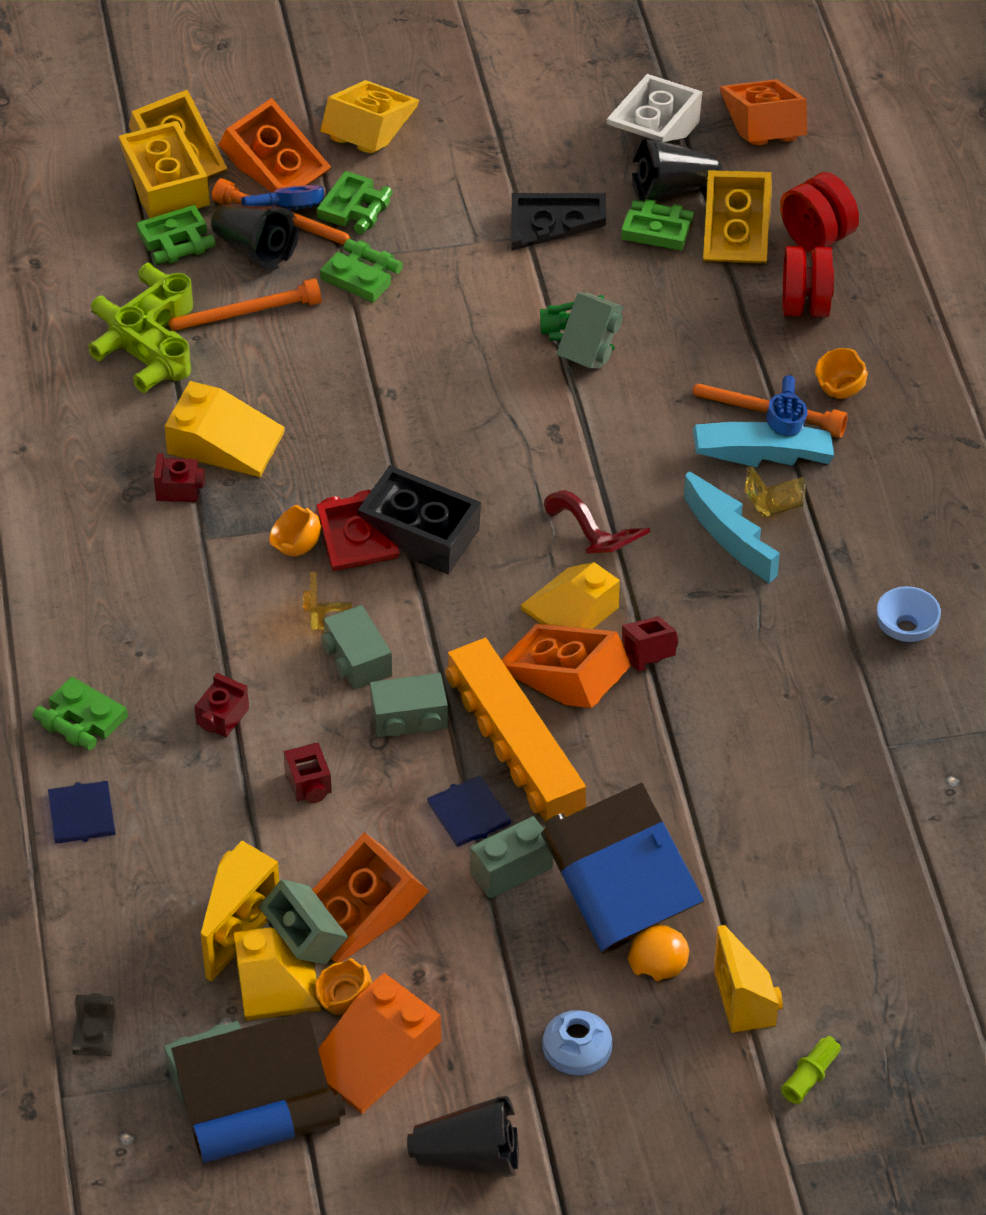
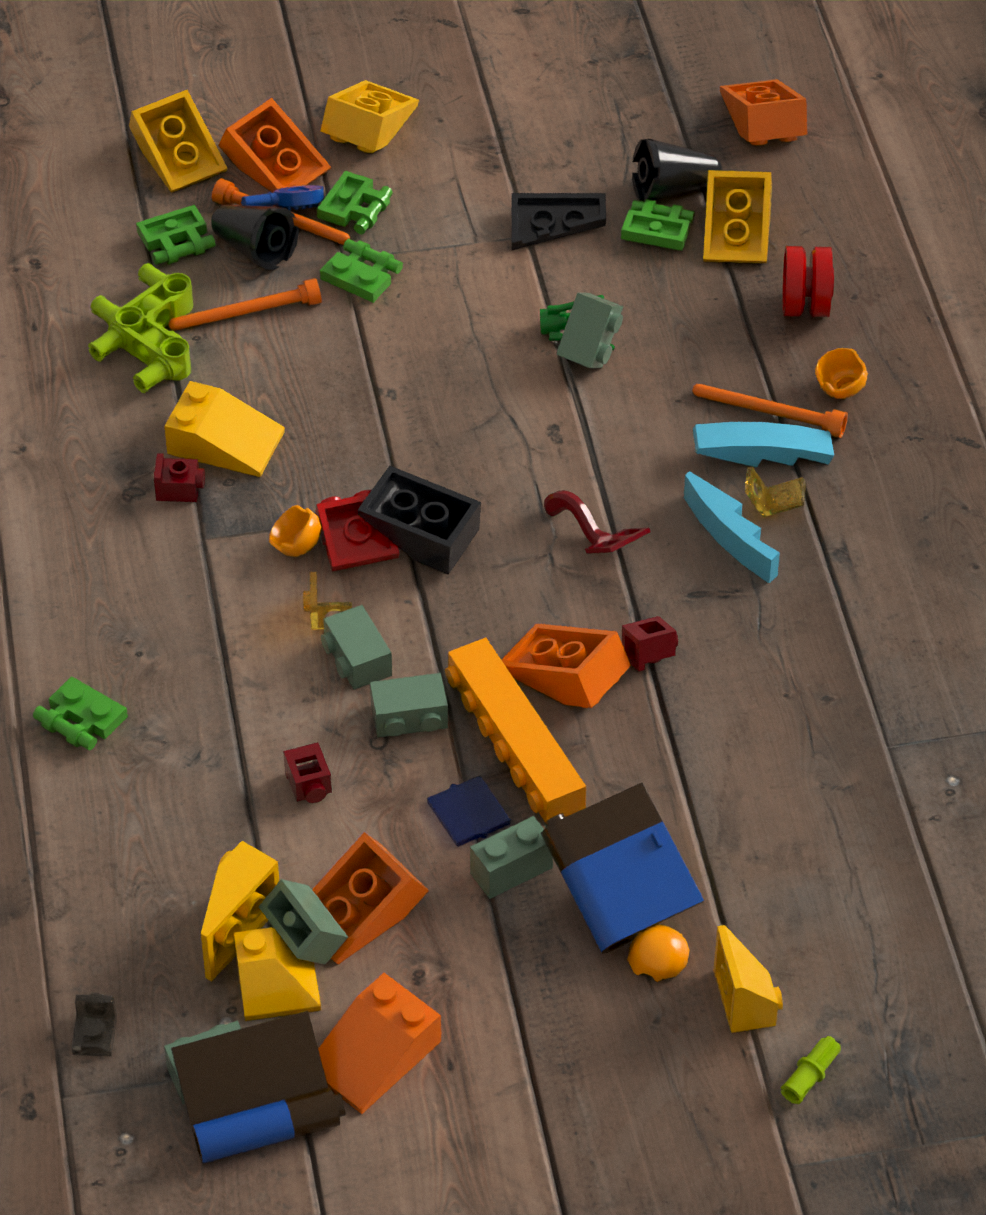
clear blue piece [48,781,116,844] -> none
yellow slope [118,121,210,219] -> none
dark red brick [194,673,249,738] -> none
light orange hair [315,958,372,1016] -> none
black cone [407,1096,519,1177] -> none
yellow slope [521,562,620,629] -> none
light blue piece [542,1010,613,1076] -> none
white slope [606,74,702,142] -> none
blue piece [766,375,808,435] -> none
red wheel [780,172,859,253] -> none
light blue piece [876,586,941,642] -> none

